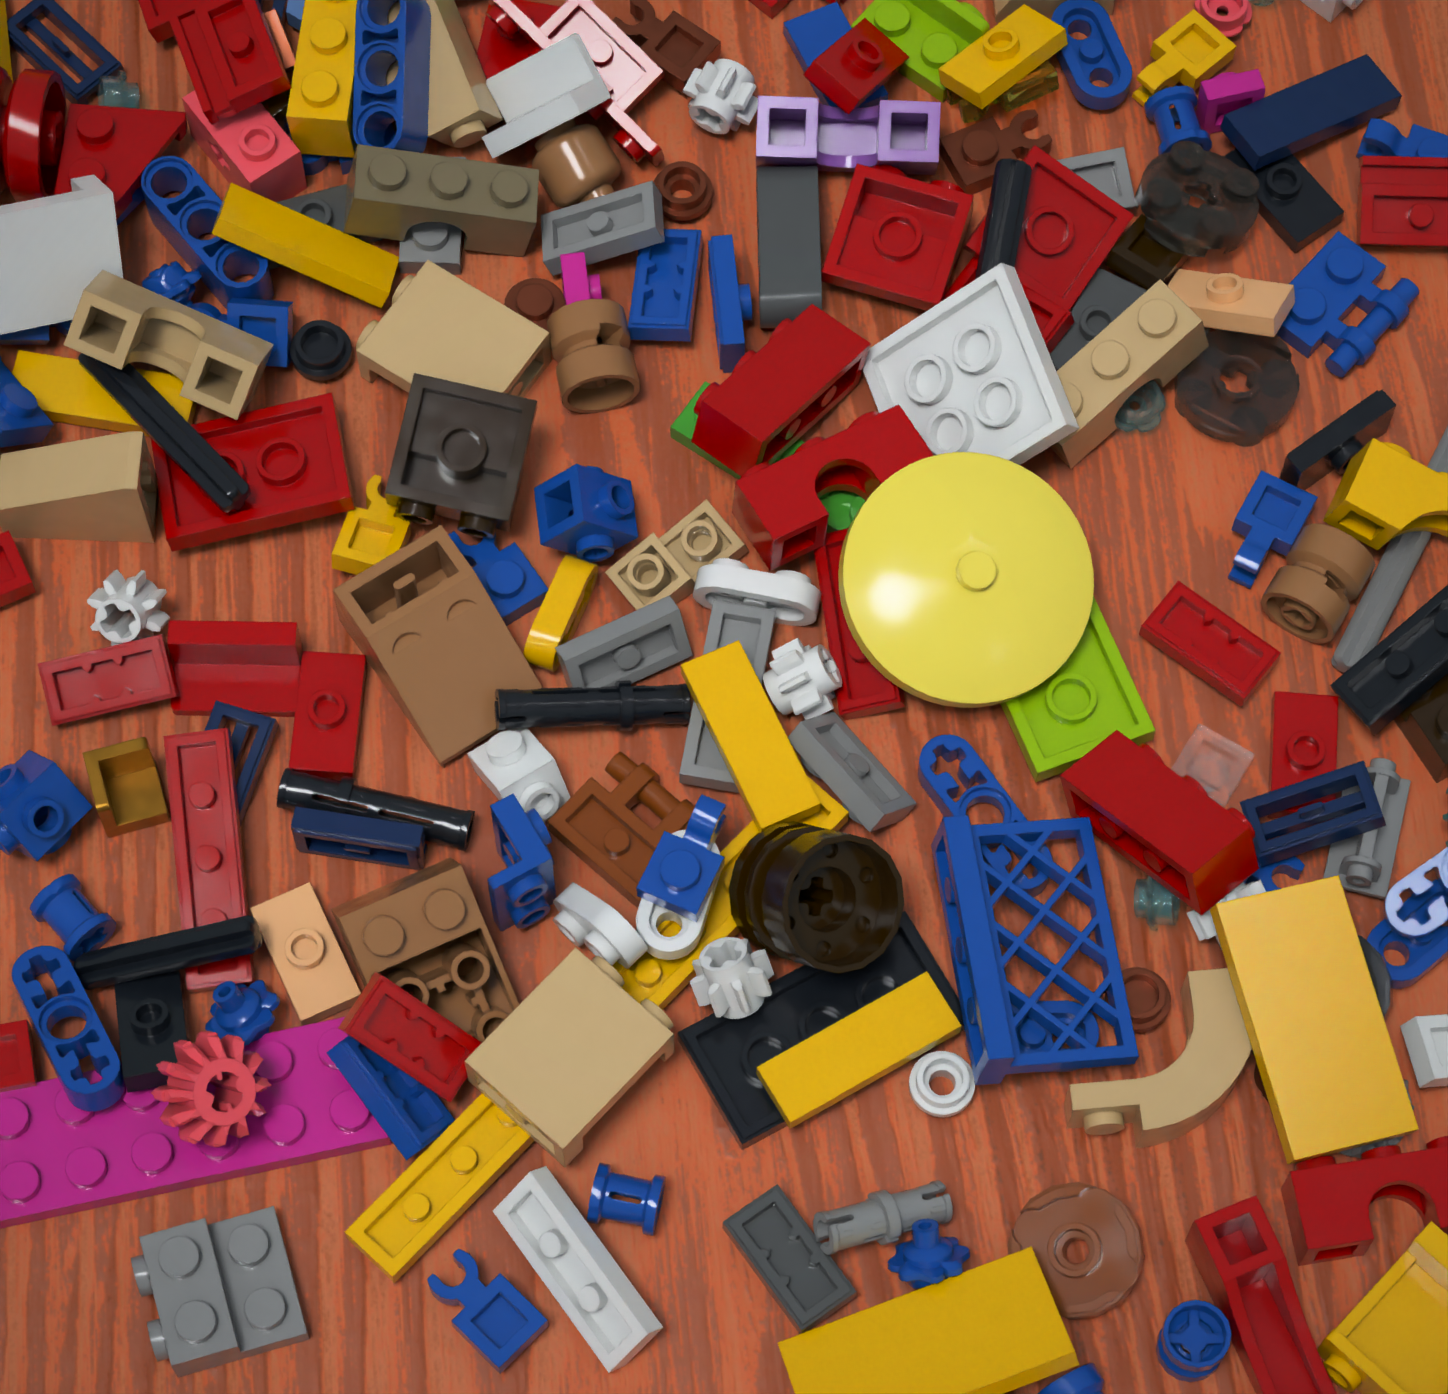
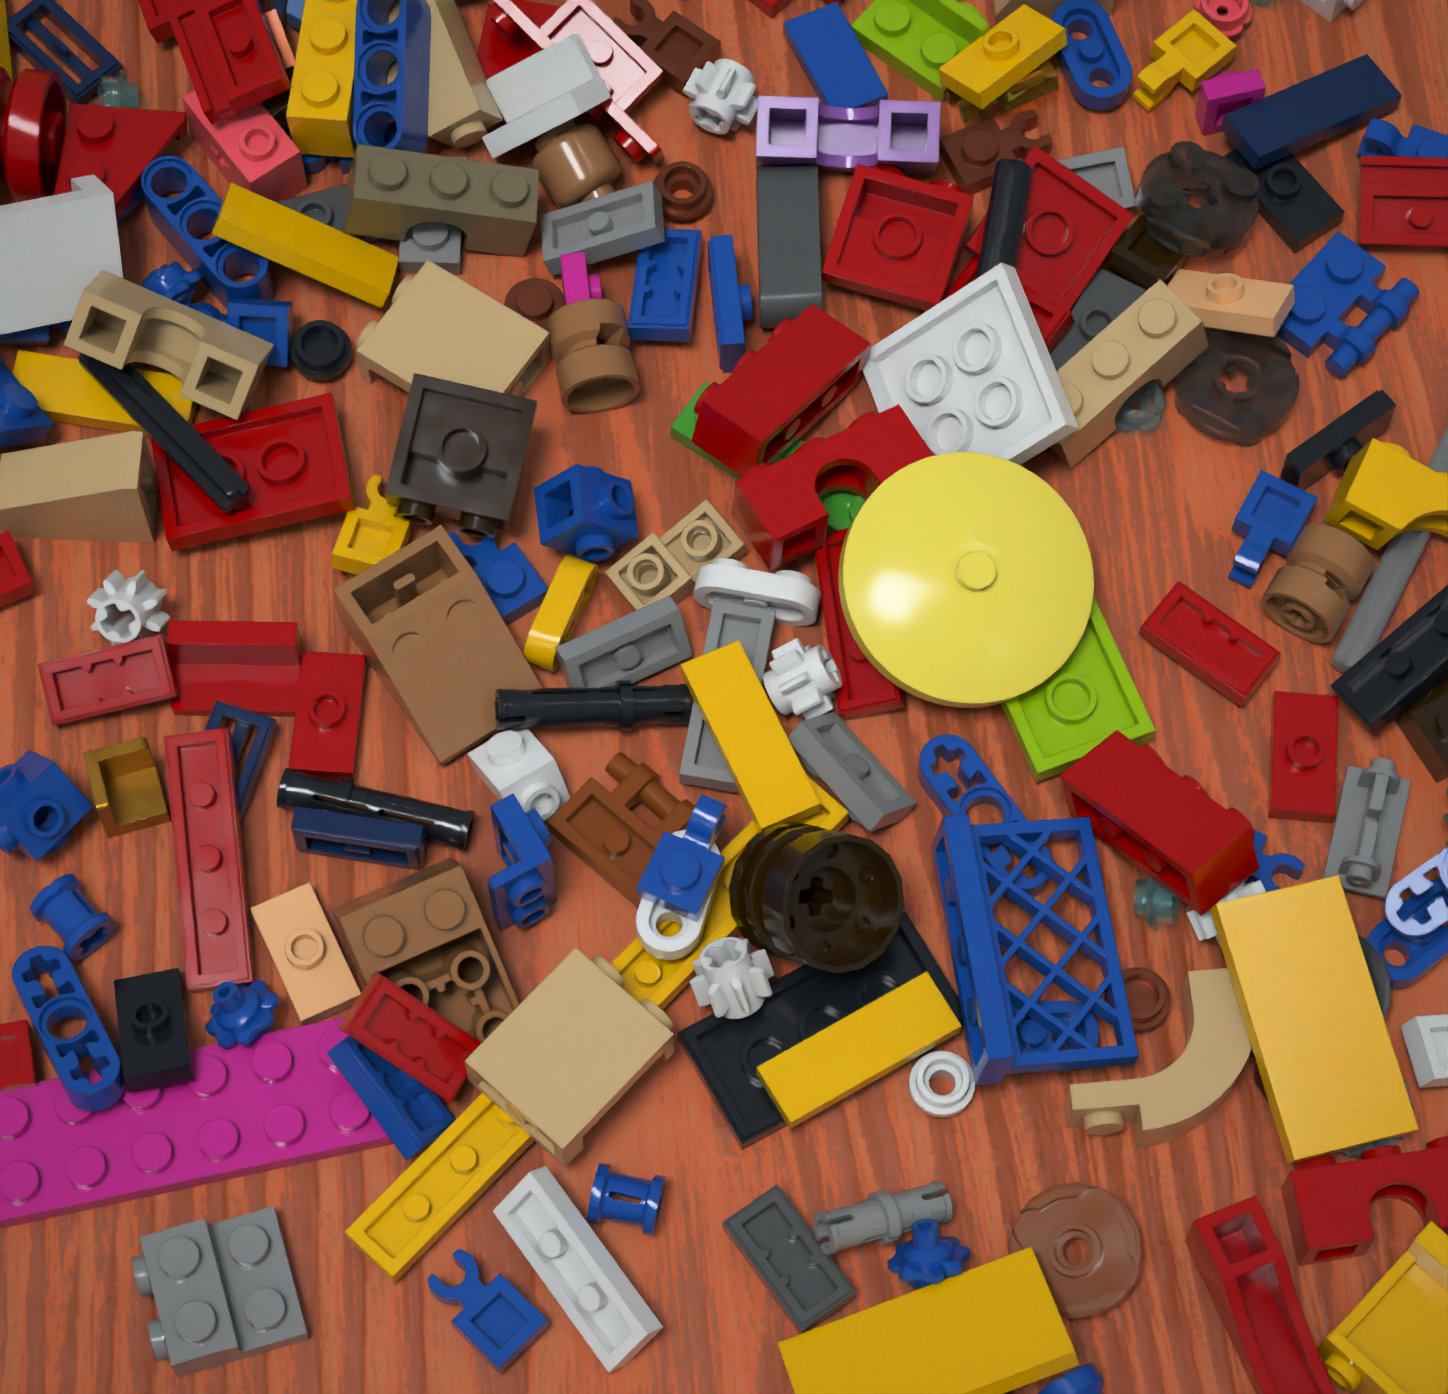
black axle [74,915,262,990] -> none
coral gear [151,1031,272,1147] -> none
white plate [553,882,648,968] -> none
red plate [803,18,909,114] -> none
blue bush [1144,86,1212,165] -> none
blue wheel [1156,1300,1232,1382] -> none
clear plate [1171,723,1255,808] -> none
dark blue tile [1240,761,1386,867] -> none

